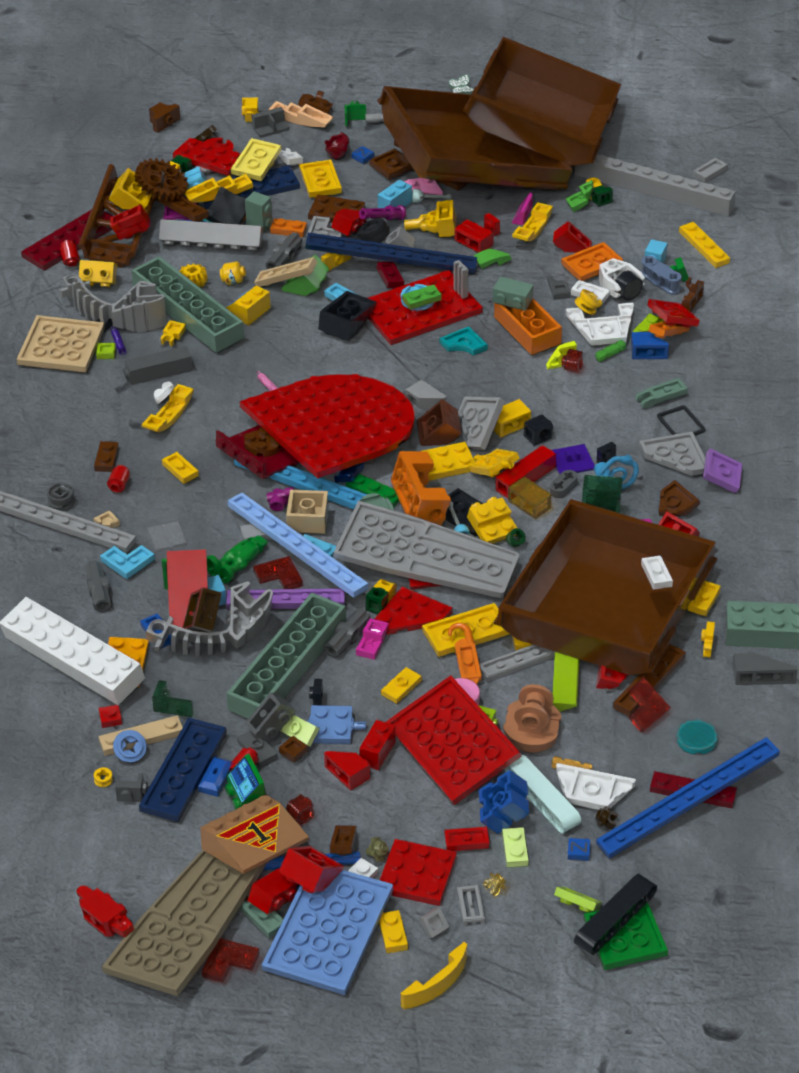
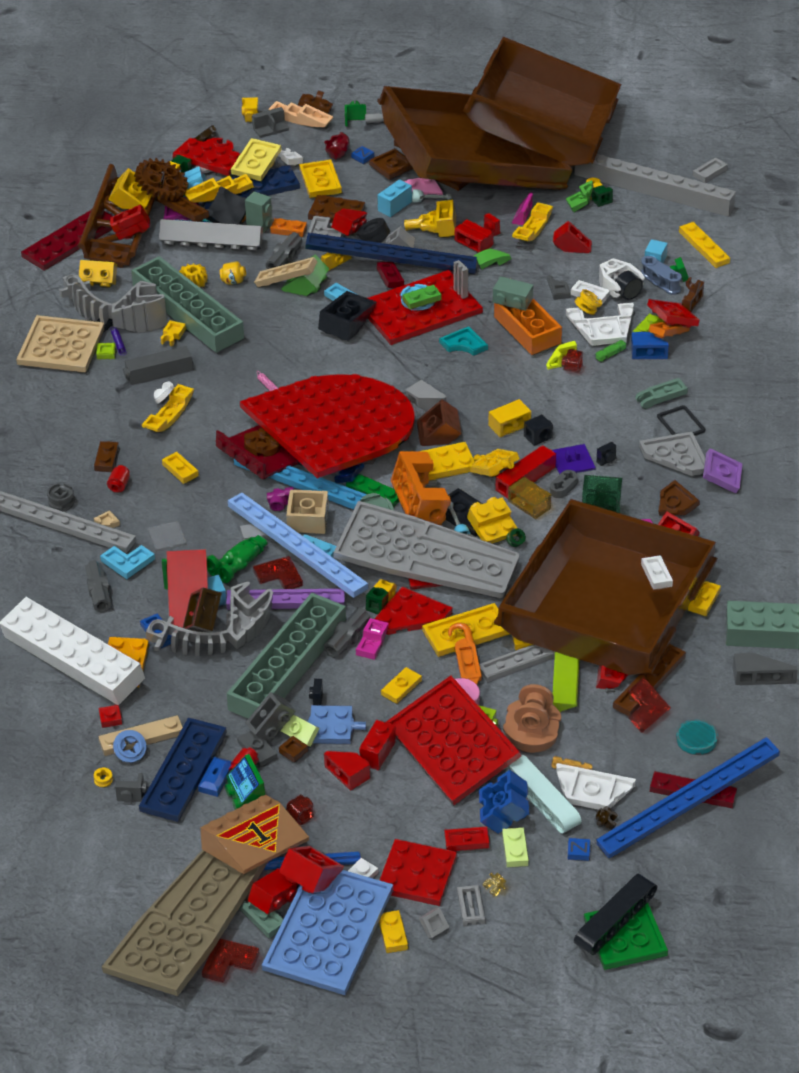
red brick [60,240,80,267] -> none
red hinge [76,885,134,937] -> none
reddish brown brick [149,102,181,133] -> none
clear green bracket [152,680,194,717] -> none
yellow slope [225,285,271,326] -> none
reddish brown plate [330,825,357,855] -> none
magenta pin [359,205,406,221] -> none
olive plant [366,837,389,862] -> none
yellow slope [401,942,467,1009] -> none
sand green animal [449,74,474,94] -> none
light grey plate [458,397,505,450] -> none
lime plate [554,886,602,913] -> none
orange plate [561,242,623,281] -> none
dark azure piece [594,455,639,492] -> none
yellow plate [701,621,715,658] -> none

